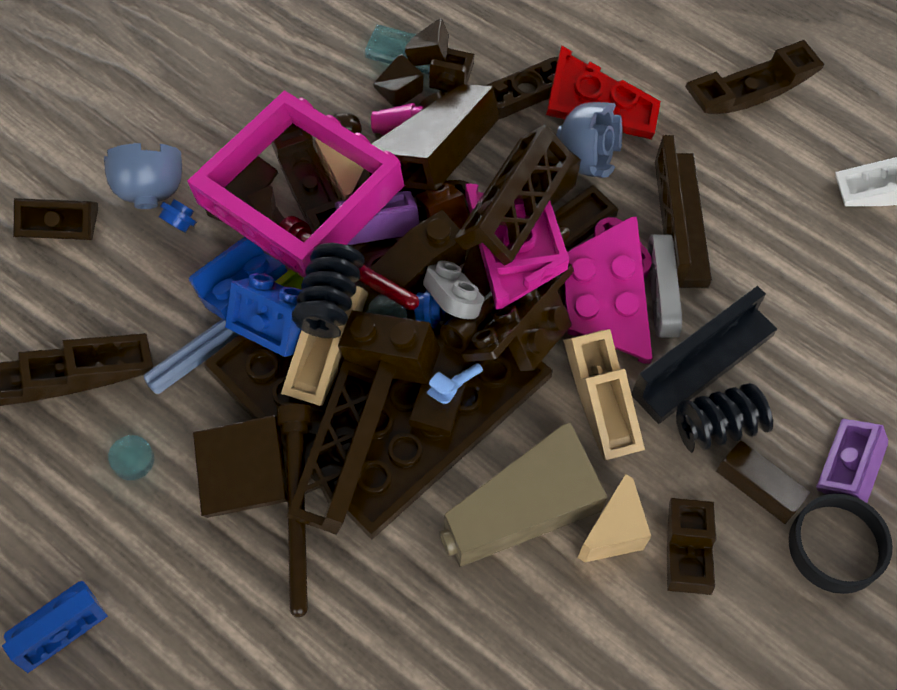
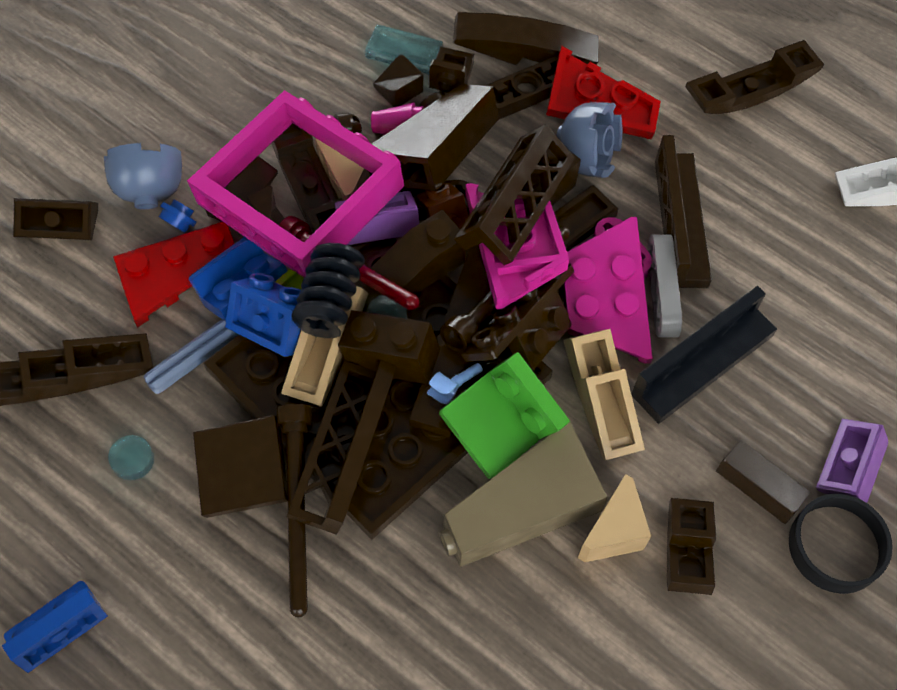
dark brown slope [405,19,449,66] -> none
blue plate [414,290,446,329] -> none
light grey plate [423,261,484,319] -> none
black piece [676,383,773,453] -> none
none -> red wing [113,222,235,328]
none -> bright green bracket [439,352,570,479]
none -> dark brown slope [453,12,599,66]

